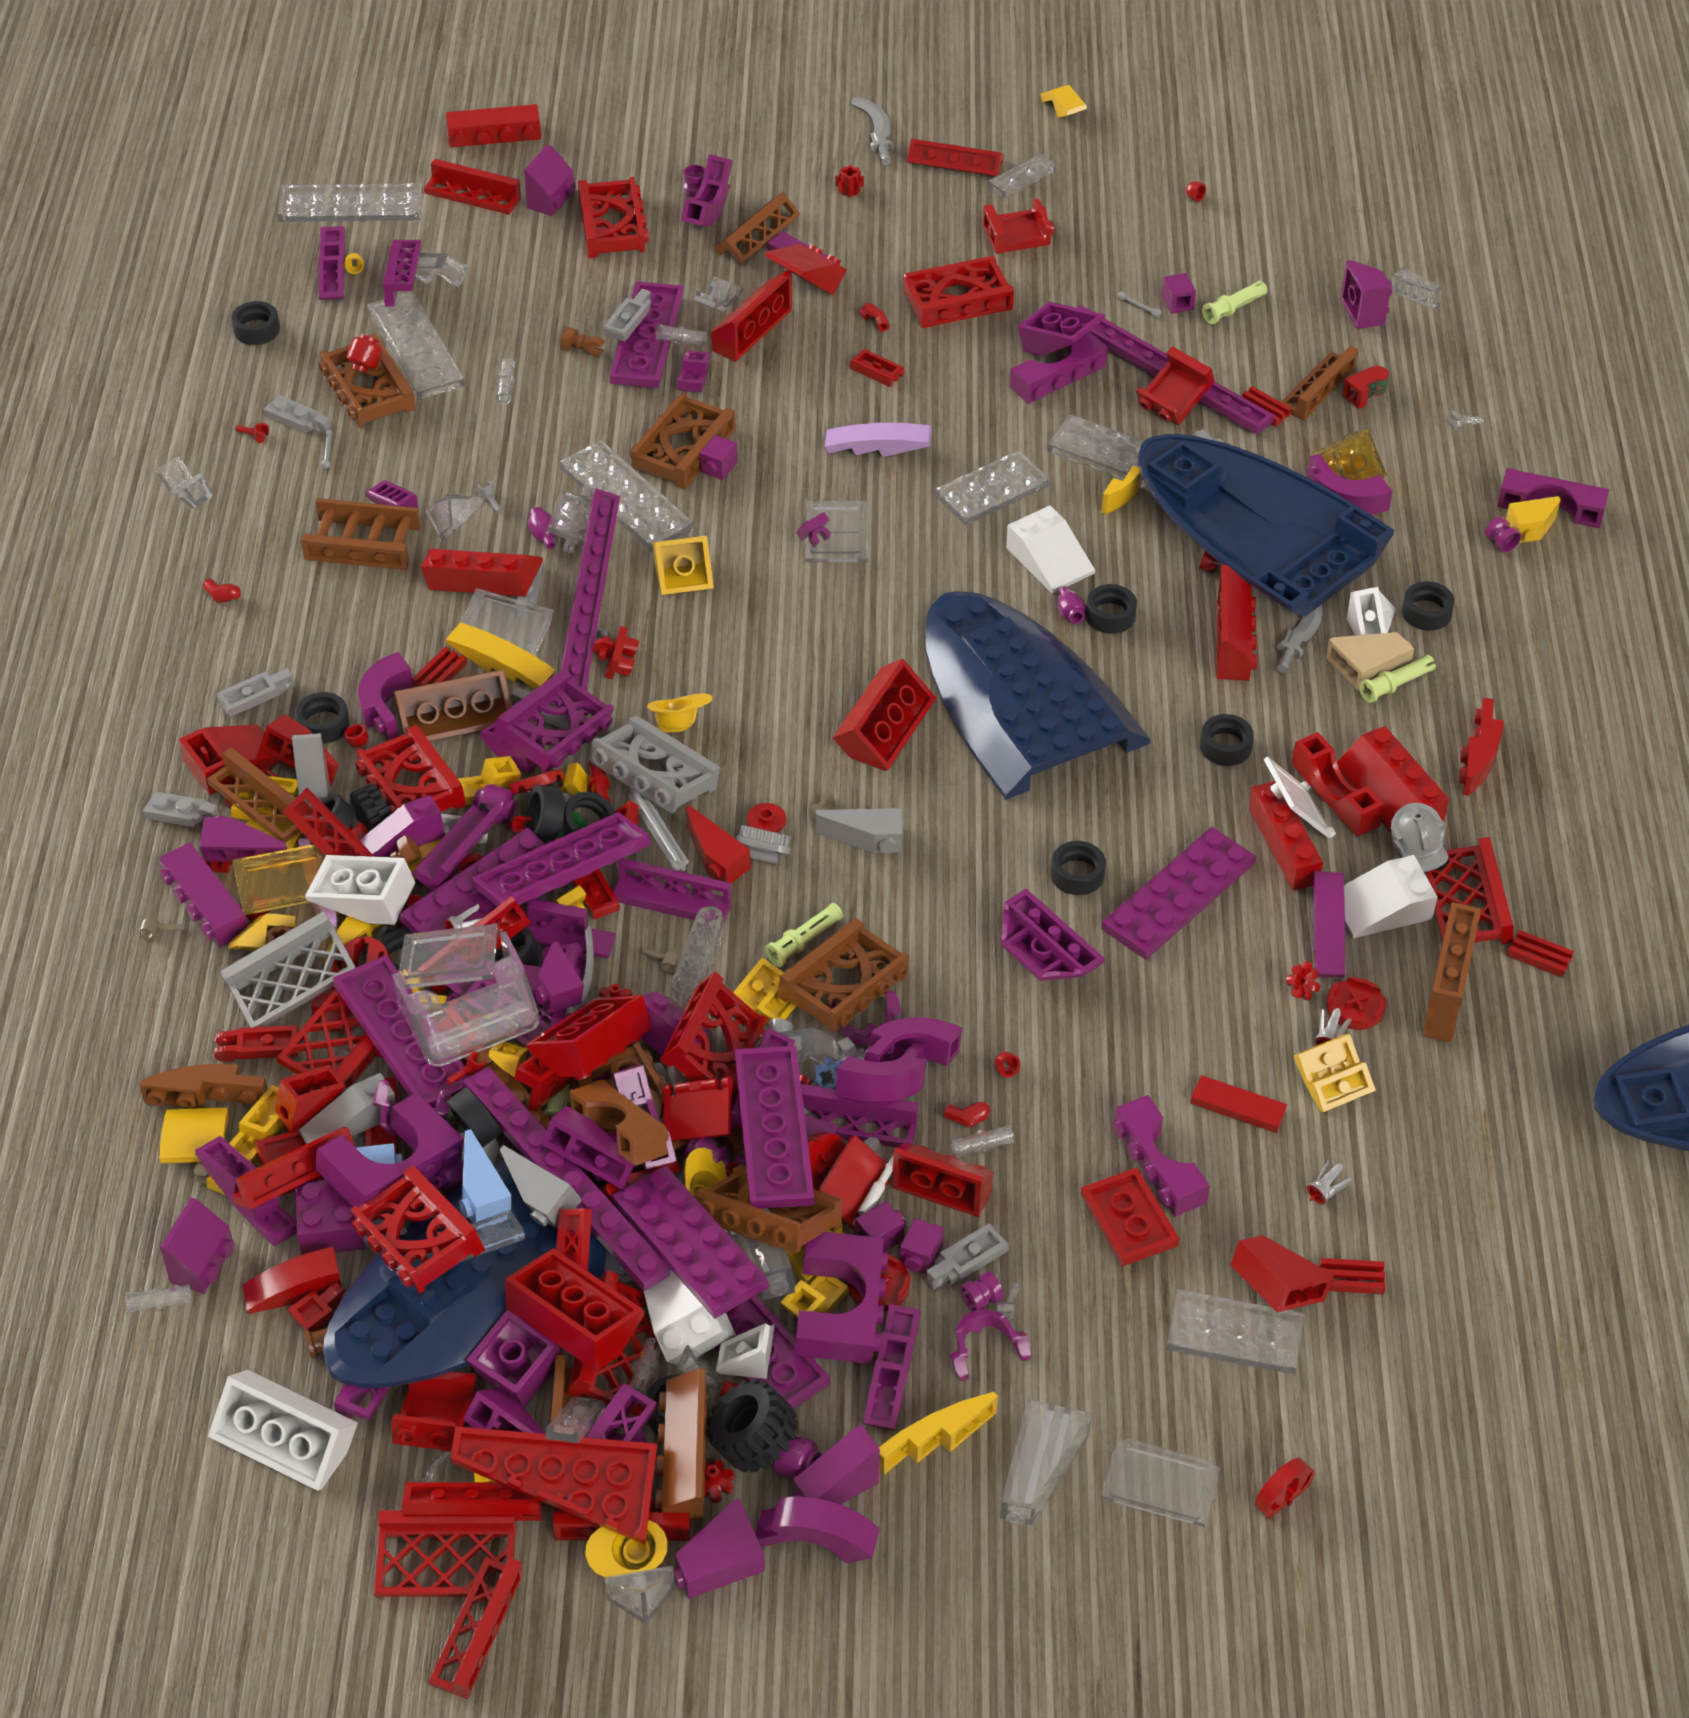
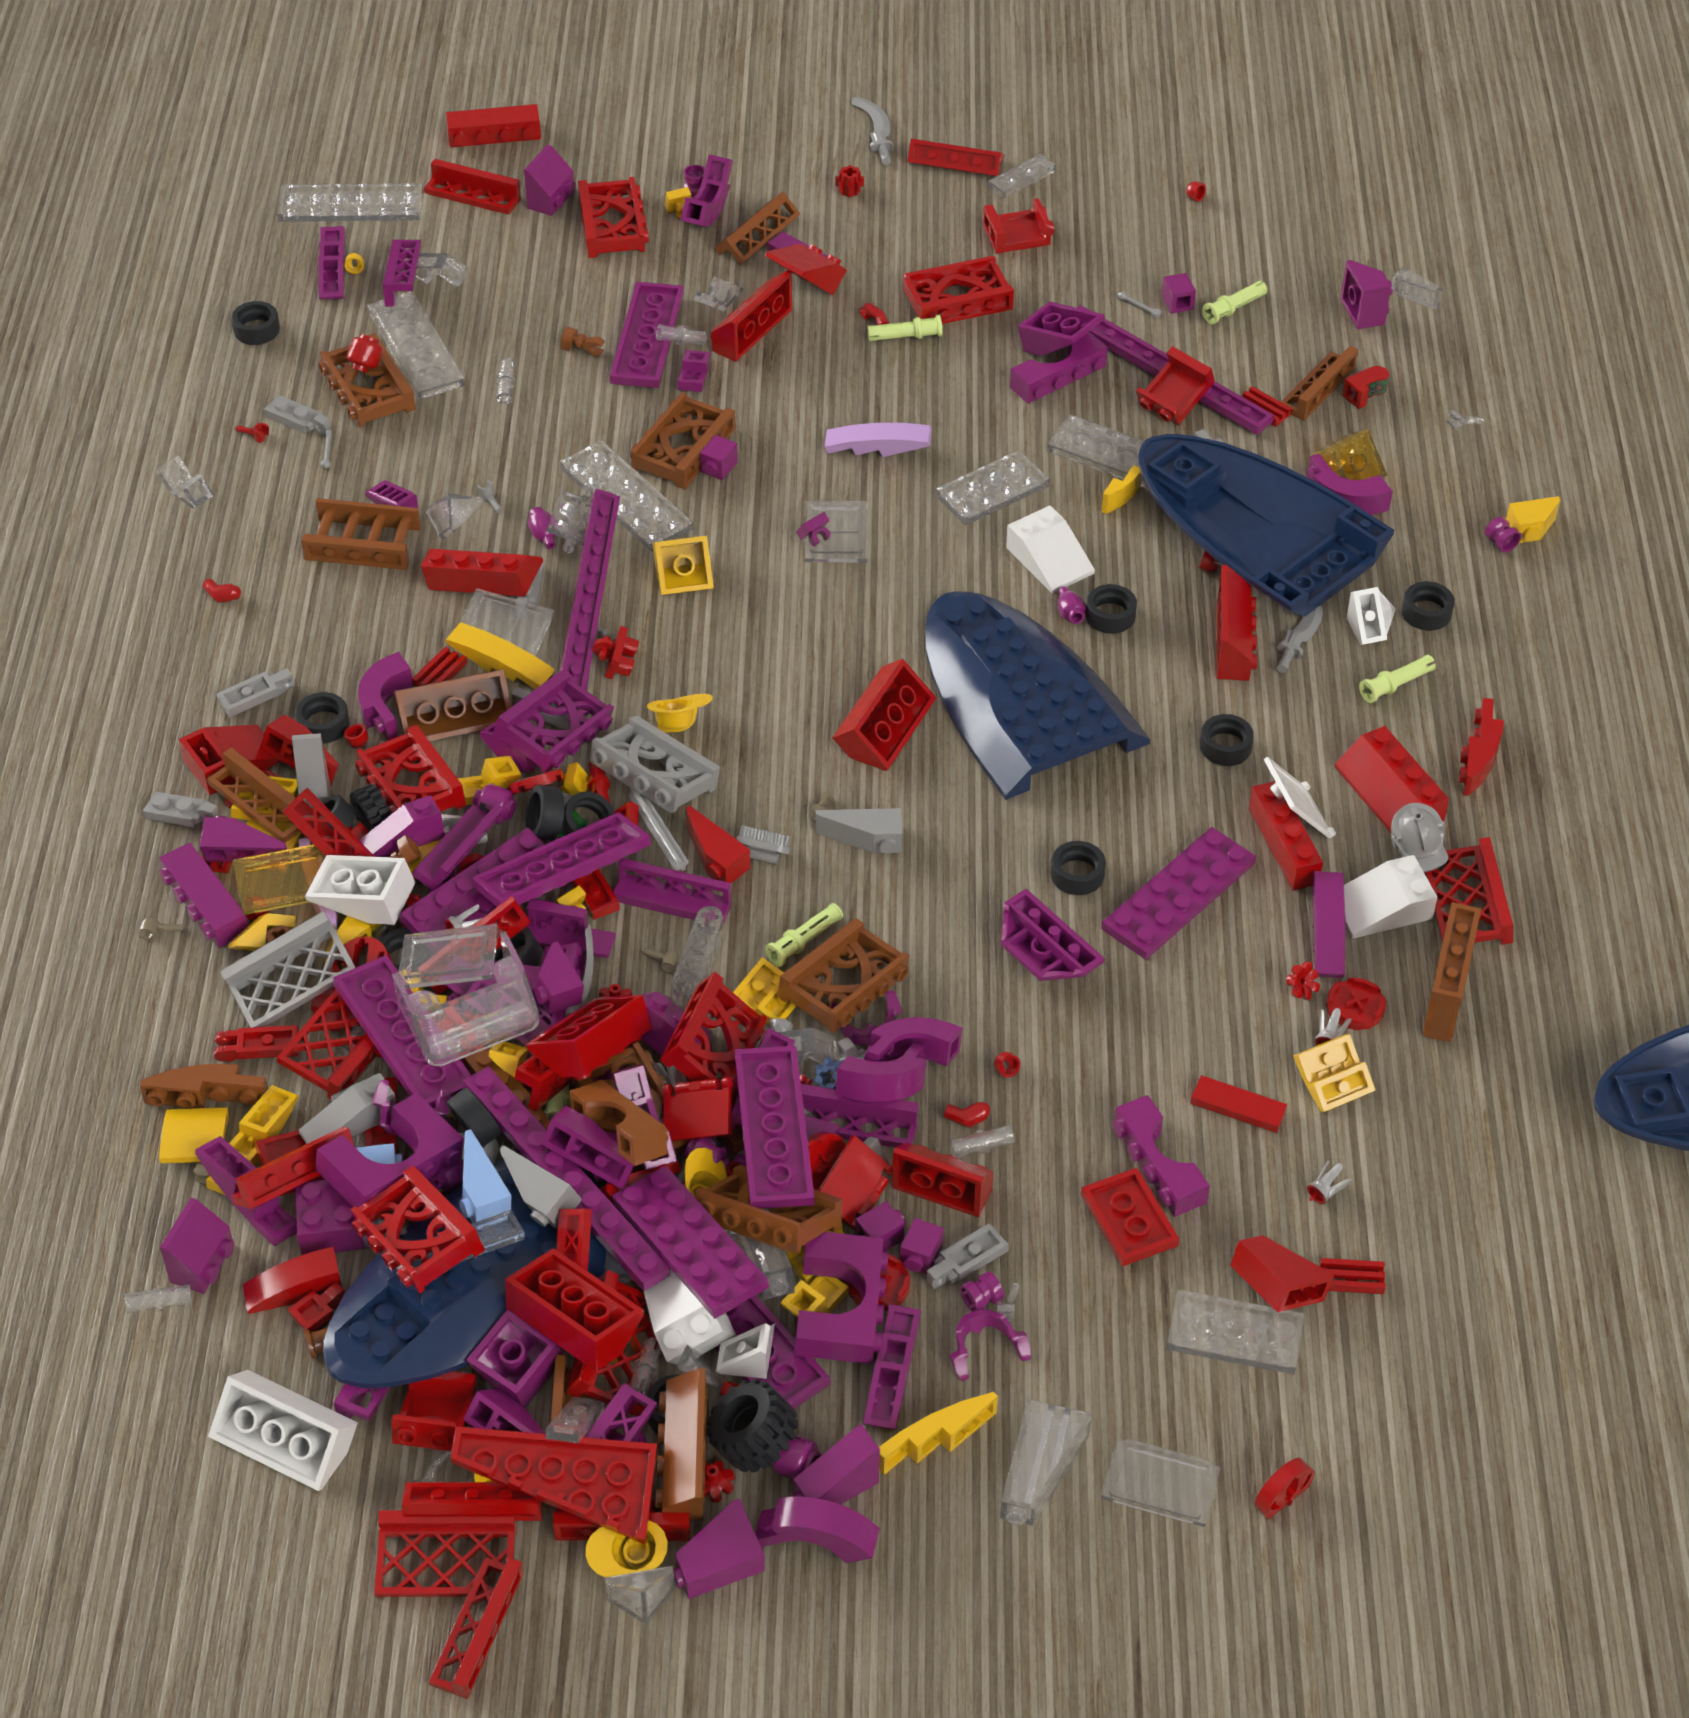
red torso [275,1065,346,1132] -> none
red hand [446,1052,487,1086] -> none
red hand [506,816,531,833] -> none
light grey hinge [603,289,651,342] -> none
red piece [747,803,786,833] -> none
red tile [850,349,905,387] -> none
white piece [858,1156,893,1215] -> none
yellow slope [1040,85,1087,118] -> none
red arch [1291,732,1385,837] -> none
tan slope [1326,632,1414,691] -> none
magenta arch [1497,468,1609,529] -> none
red tile [1507,930,1574,978] -> none
none -> yellow tile [664,187,691,219]
none -> yellowish green pin [867,315,943,342]

